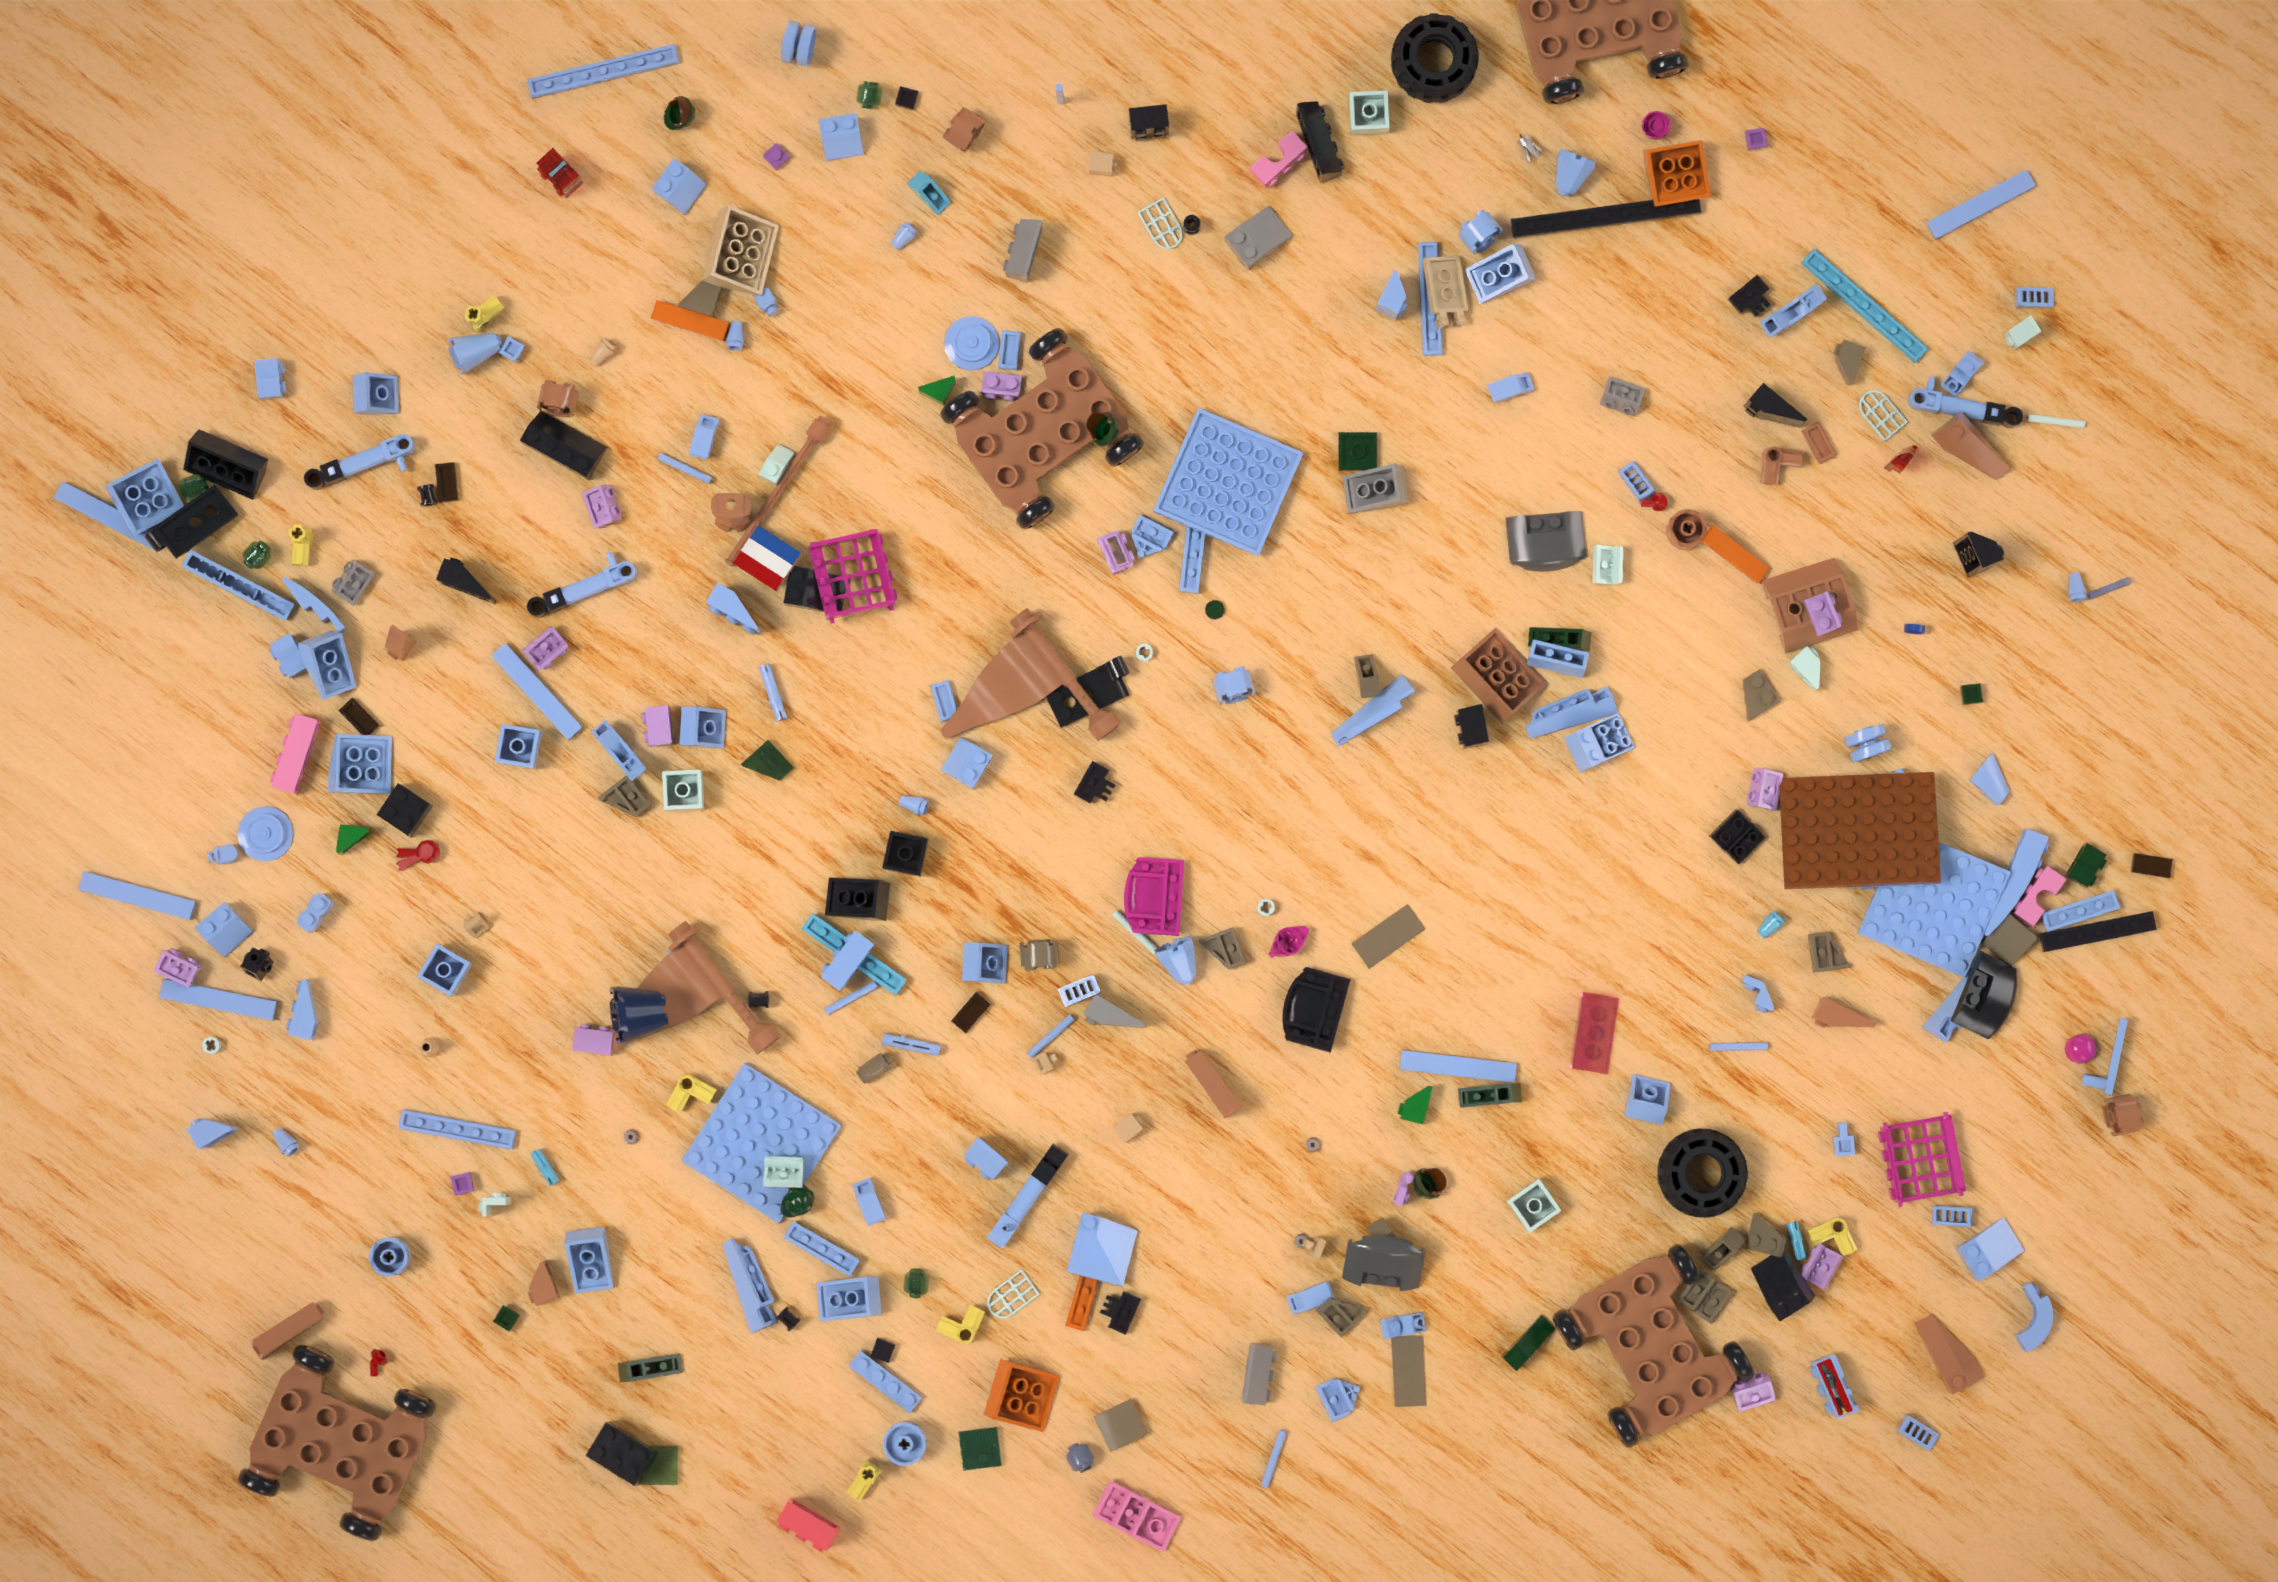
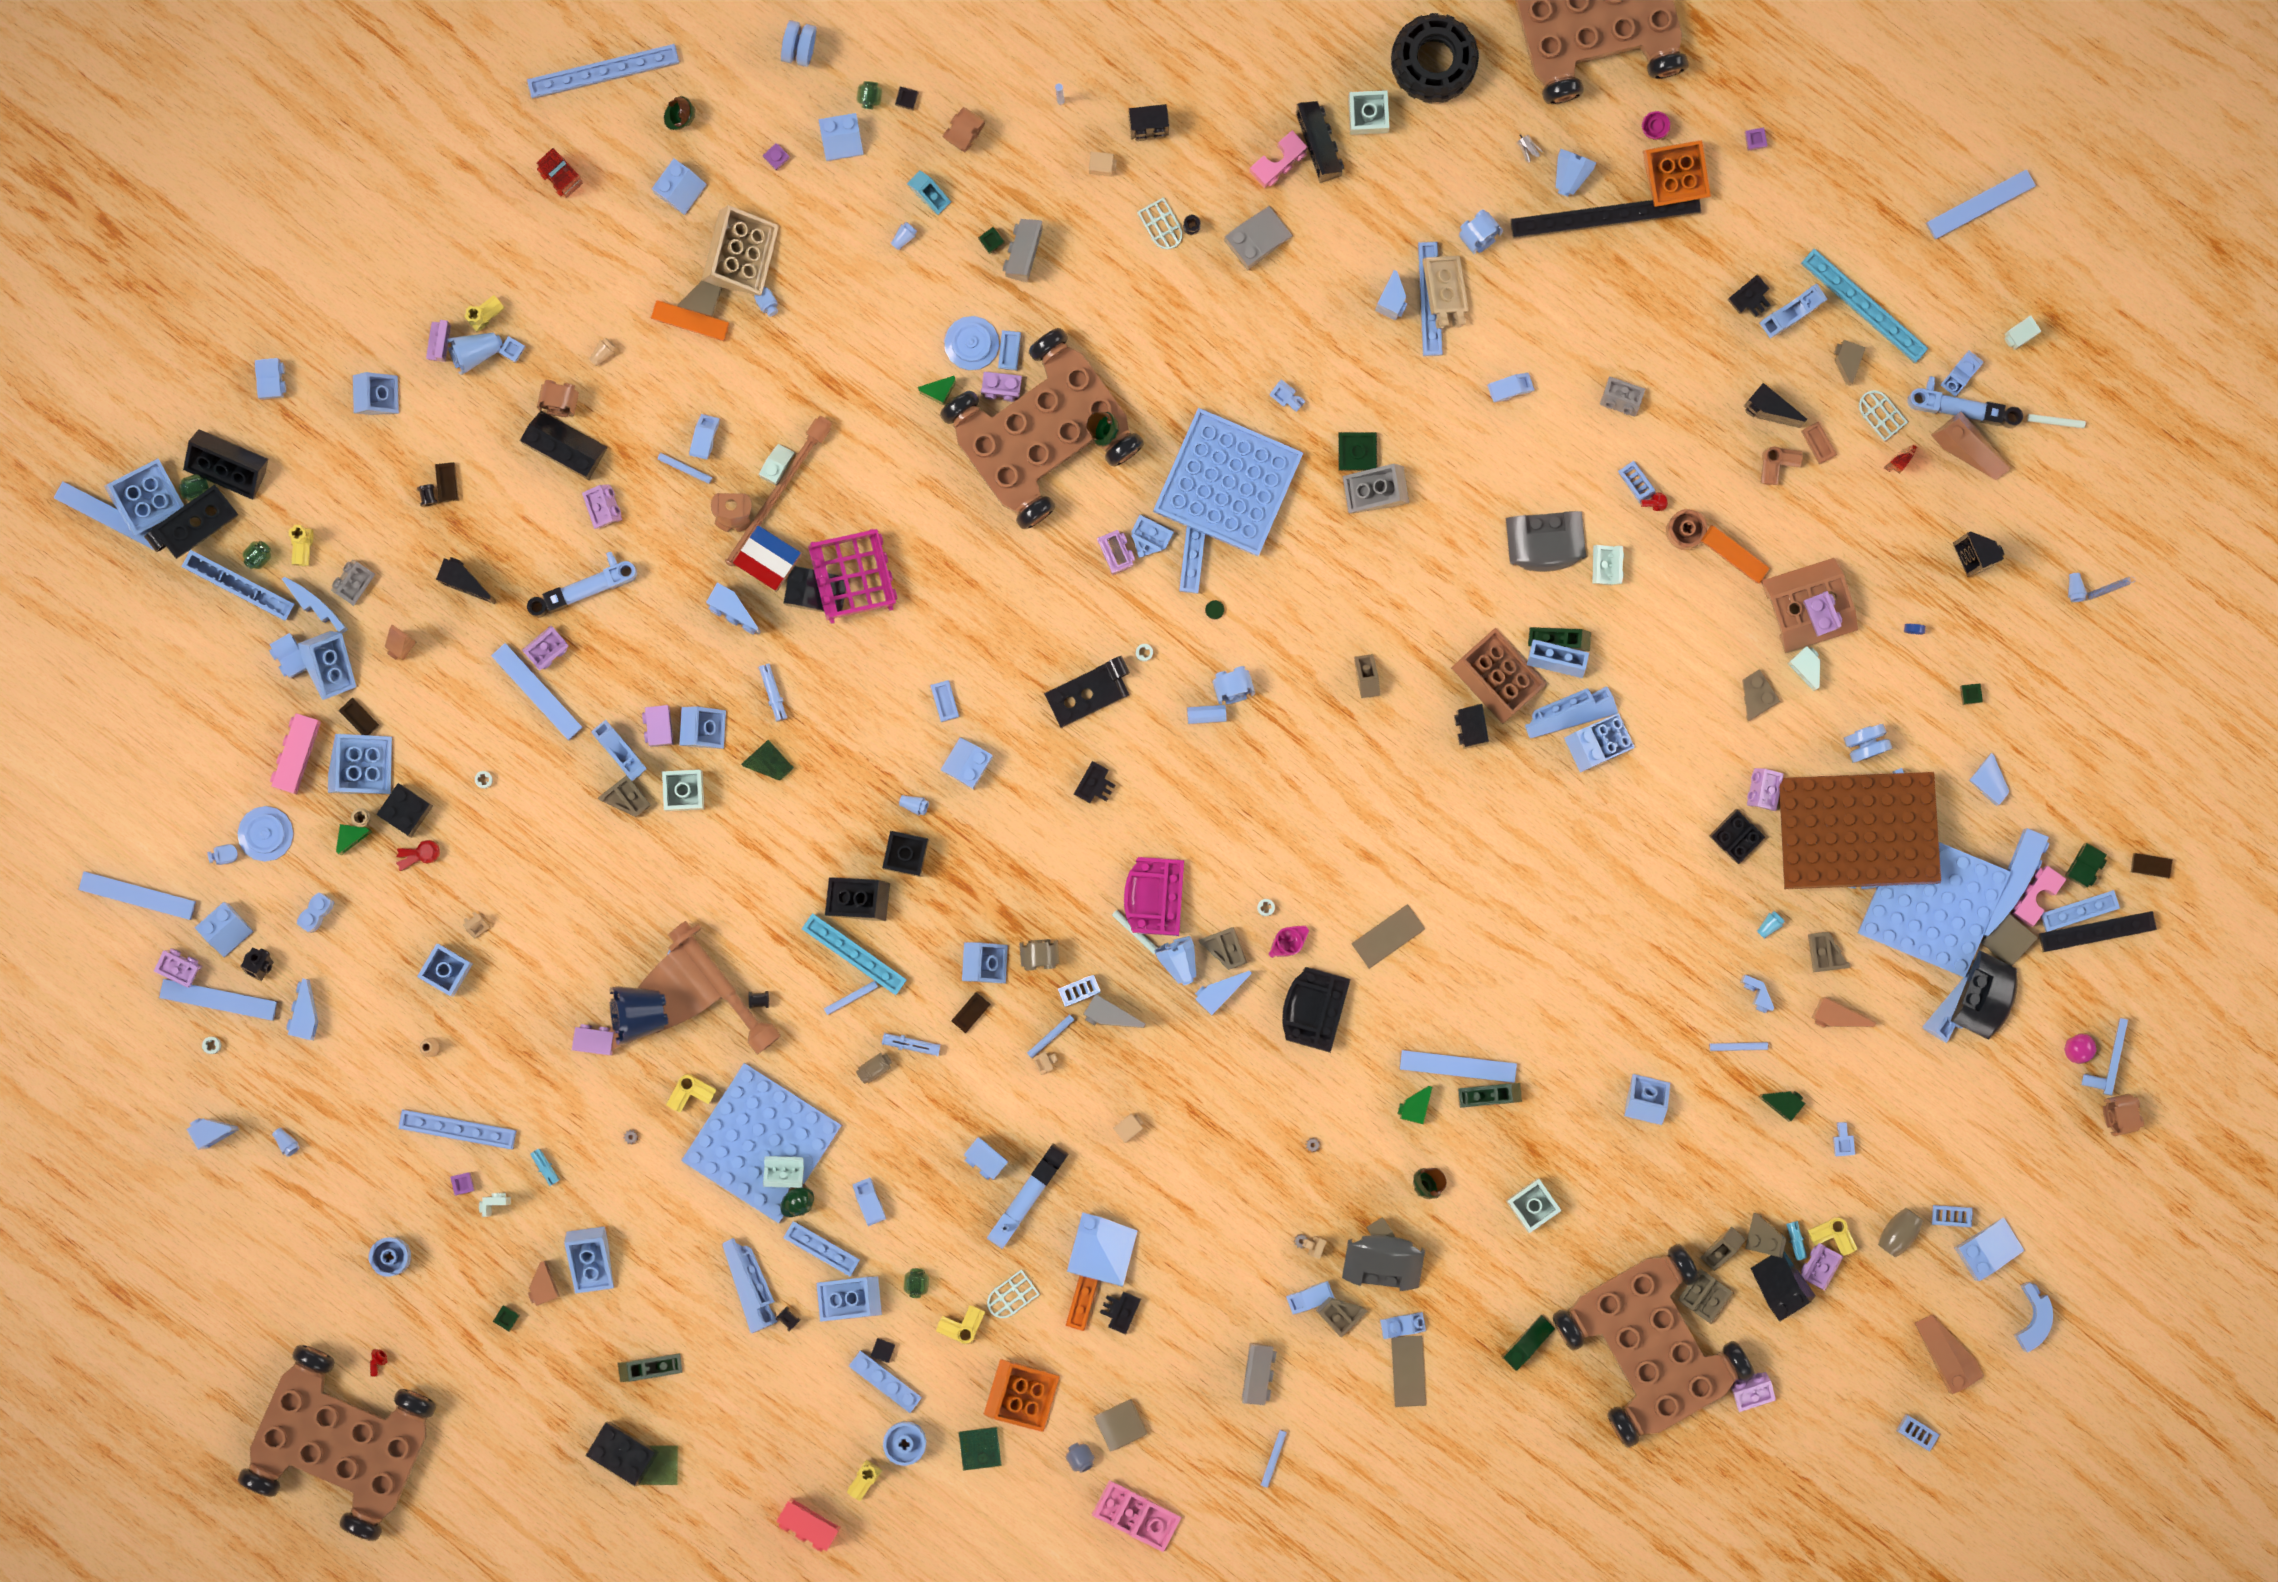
nougat slope [251,1302,324,1360] -> none
light blue piece [304,434,416,490] -> none
light blue brick [495,724,542,770] -> none
light blue cone [725,321,744,351] -> none
light blue brick [821,931,875,991] -> none
nougat flag [941,608,1122,741] -> none
nougat slope [1185,1050,1241,1118] -> none
light blue slope [1314,1379,1360,1422] -> none
light blue wedge [1331,675,1415,747] -> none
lavender plate [1392,1172,1414,1206] -> none
light blue slope [1465,244,1536,304] -> none
clear pink slope [1569,992,1619,1075] -> none
black tyre [1657,1128,1748,1218] -> none
wedge [1810,1354,1860,1419] -> none
dark pink window [1878,1112,1966,1207] -> none
light blue slope [2015,287,2054,308] -> none
none -> tan cone [351,808,370,827]
none -> lavender bracket [426,320,451,362]
none -> light aqua bush [475,771,493,789]
none -> dark green plate [978,227,1005,254]
none -> light blue axle [1187,705,1227,724]
none -> light blue slope [1195,971,1252,1016]
none -> light blue plate [1269,379,1305,412]
none -> dark green slope [1759,1091,1806,1122]
none -> dark tan piece [1878,1208,1923,1258]

